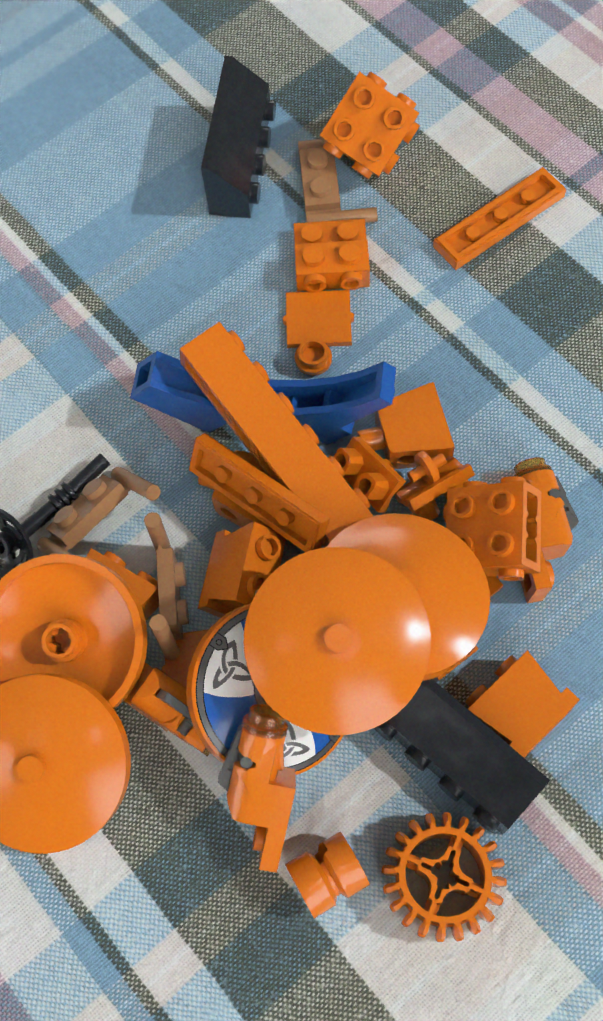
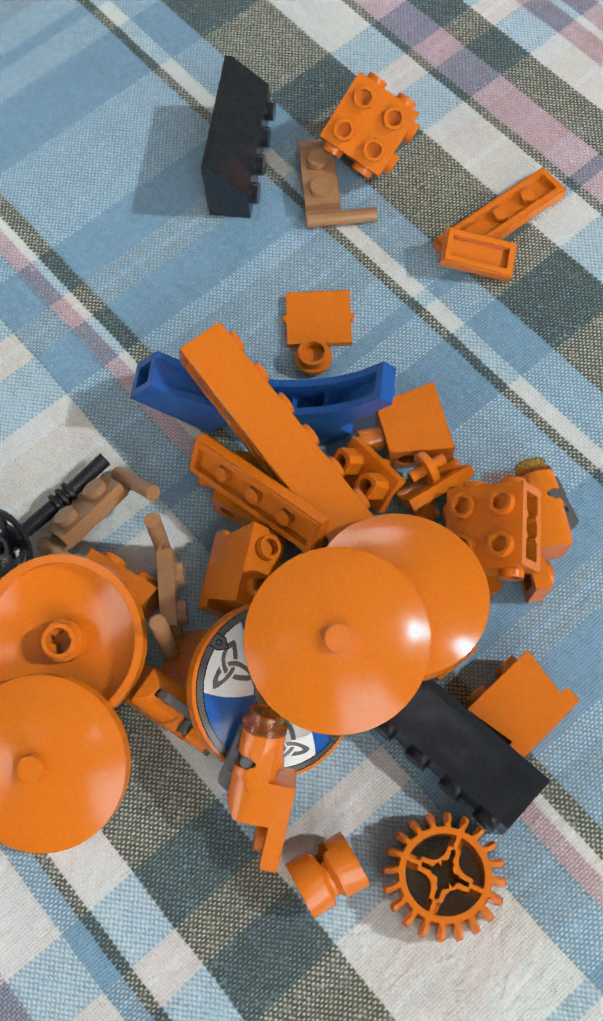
orange plate [294,219,370,292] -> none
none -> orange tile [438,226,518,282]

